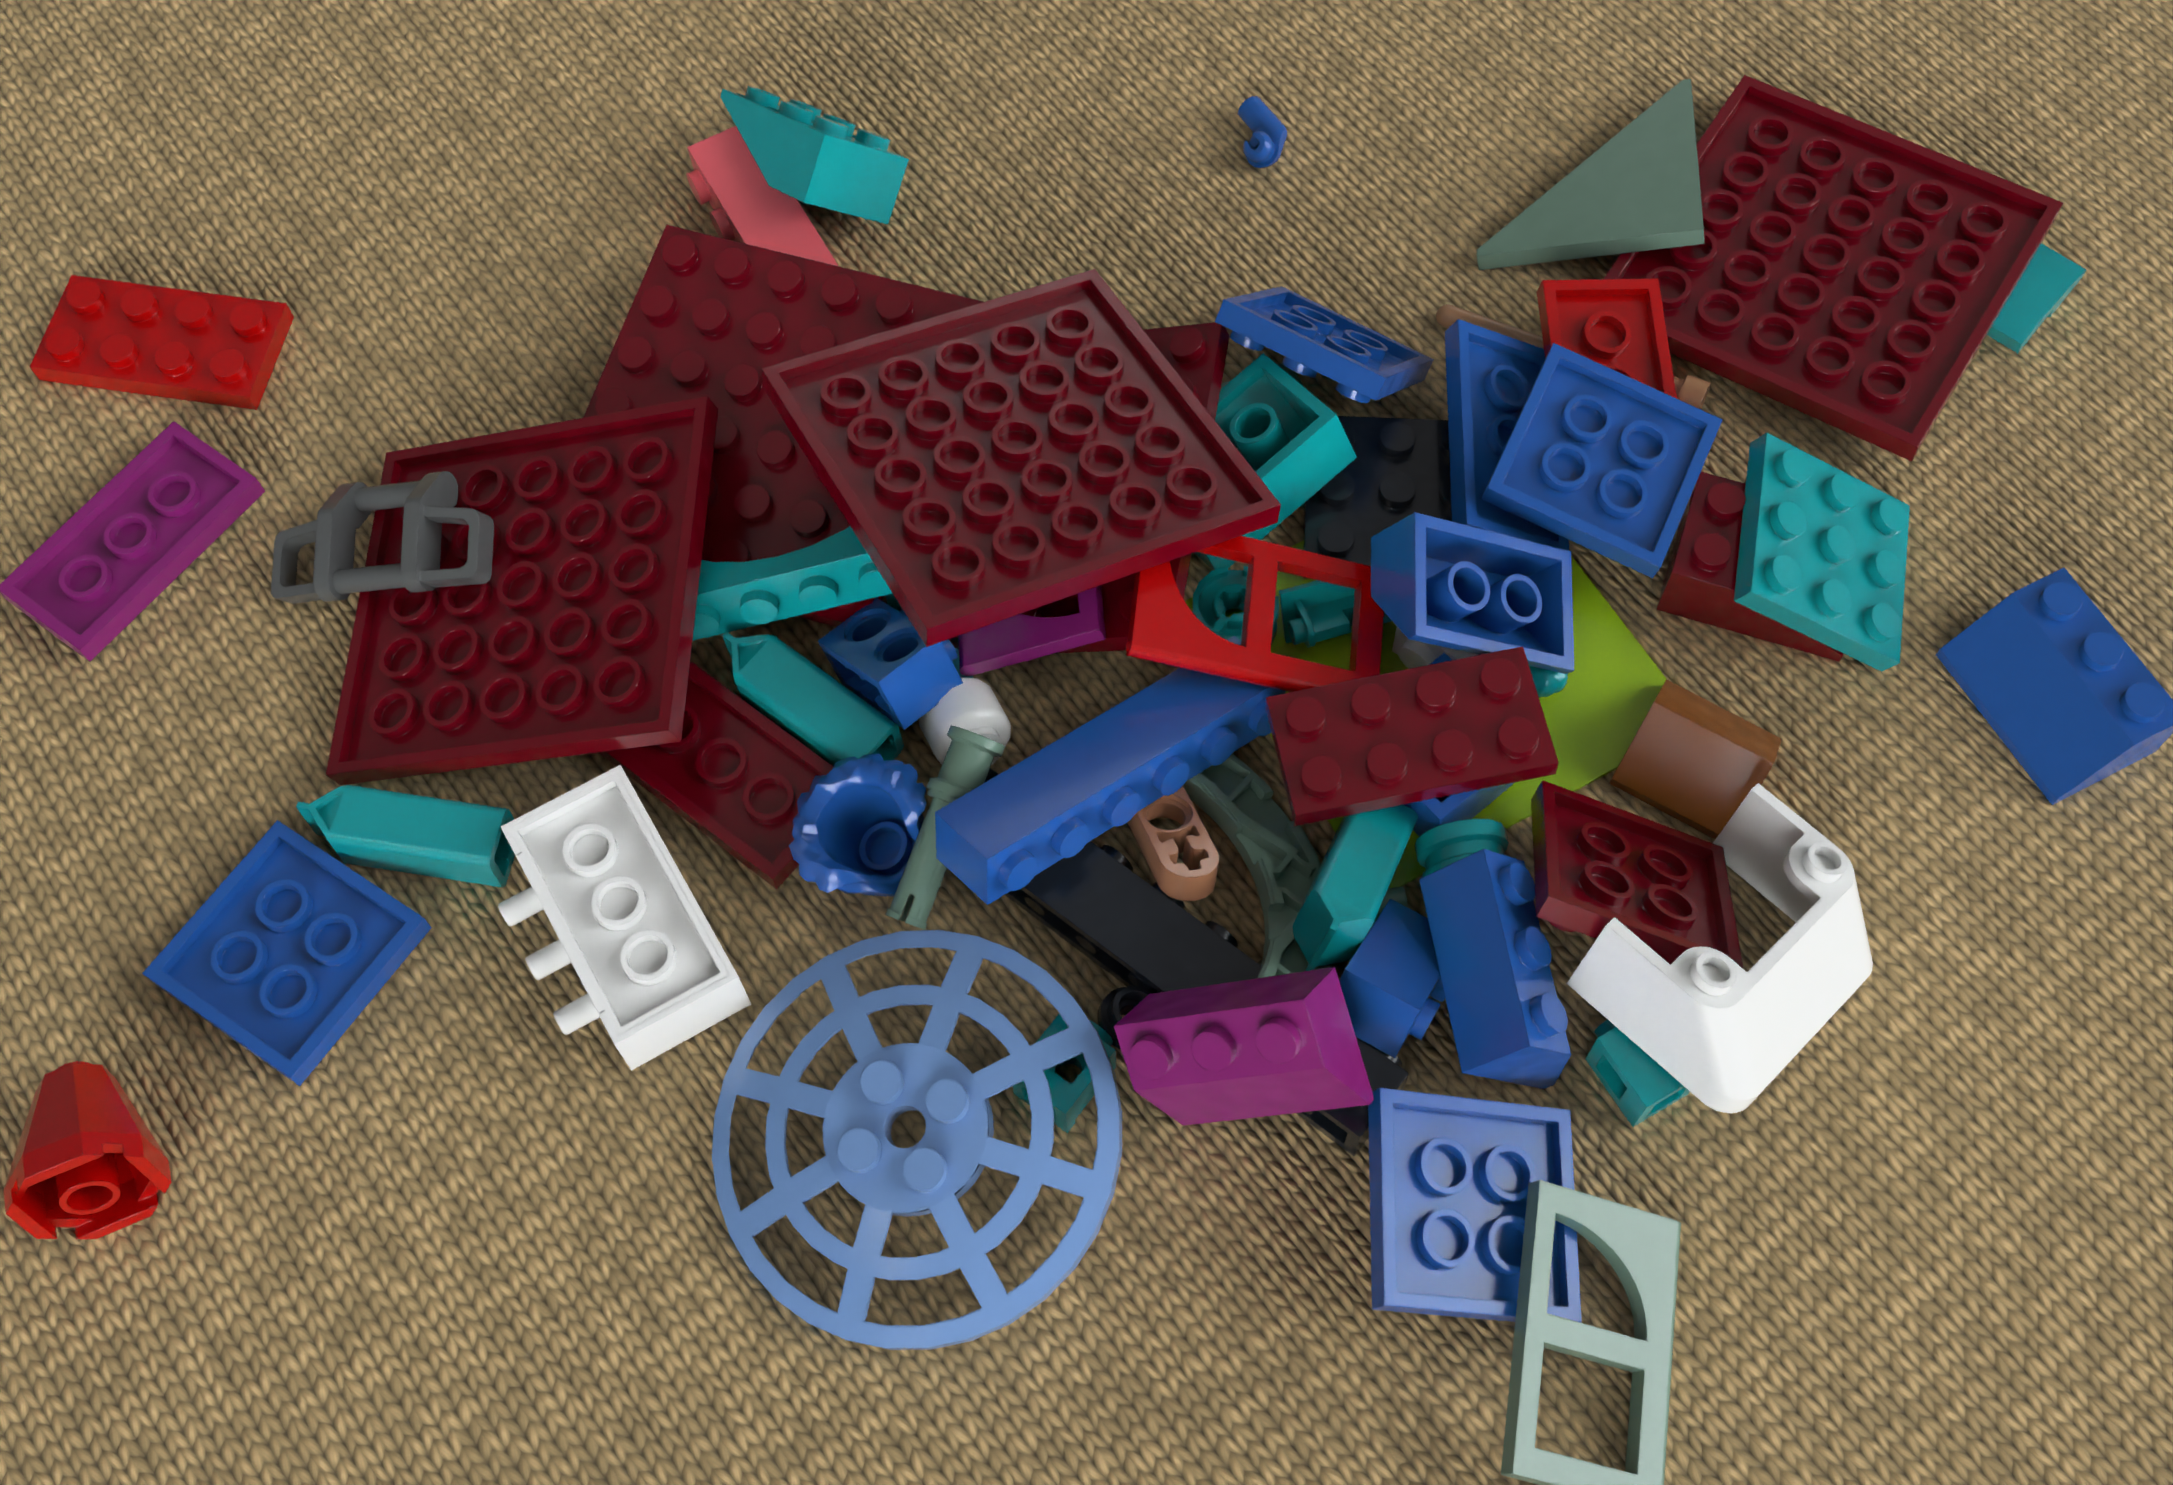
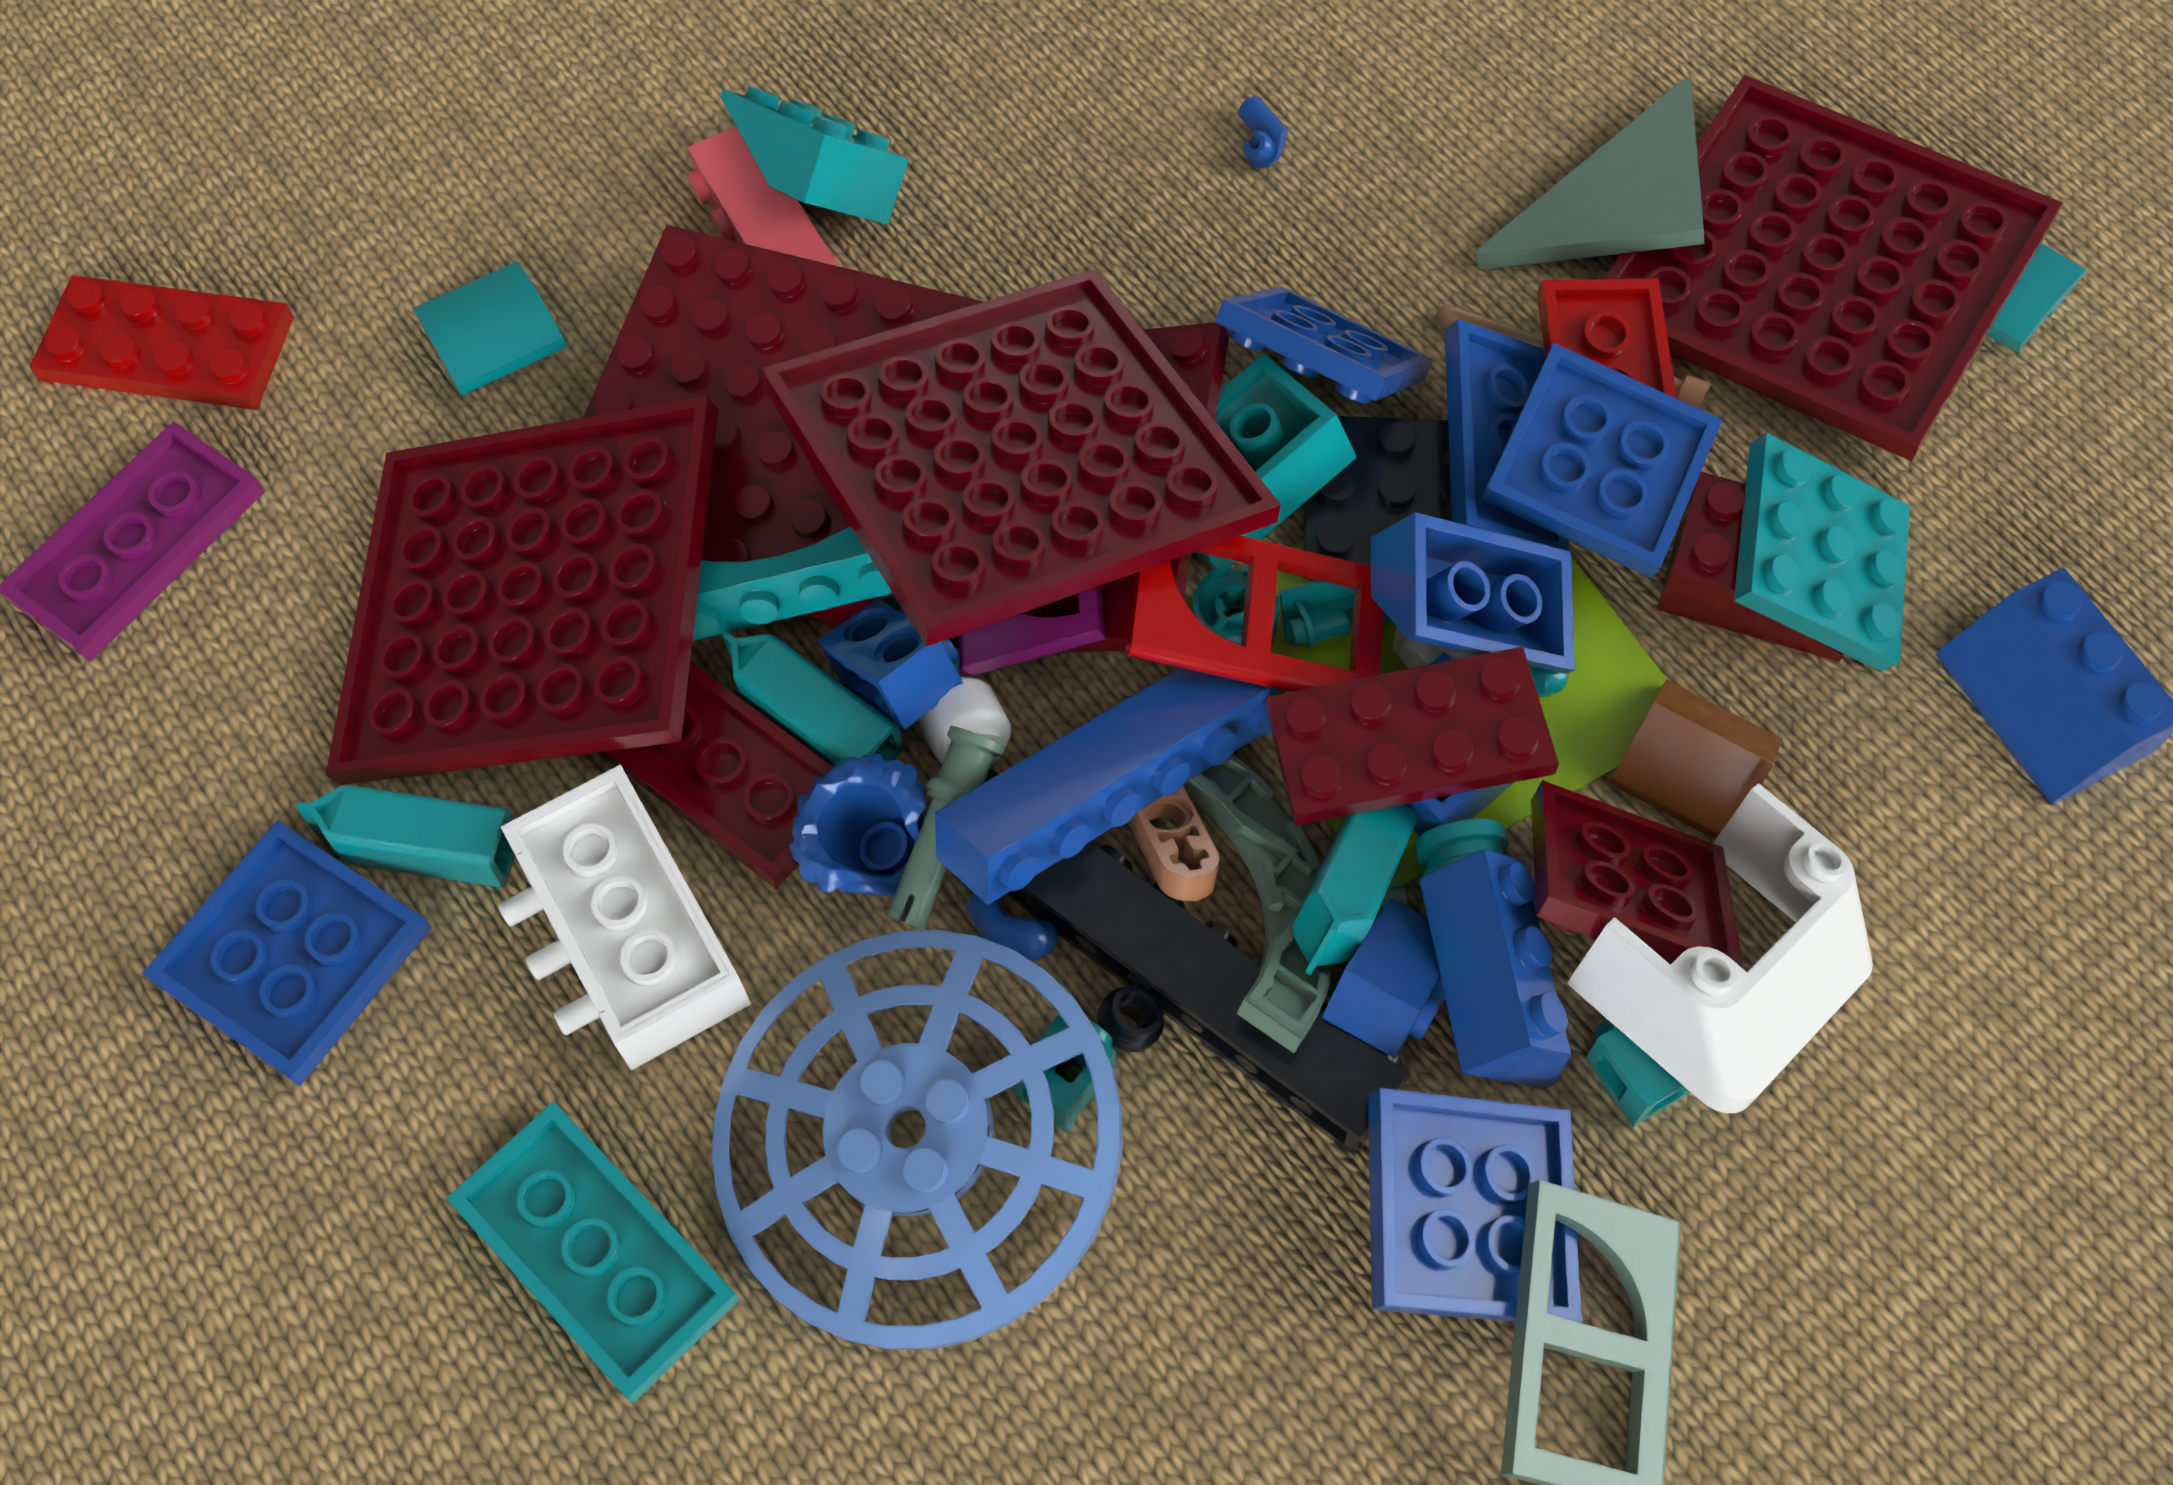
red cone [3,1061,172,1239] -> none
dark grey bar [271,471,494,604] -> none
magenta slope [1114,967,1374,1126] -> none
none -> teal slope [413,261,567,396]
none -> teal plate [446,1101,740,1403]
none -> blue arm [965,895,1059,961]

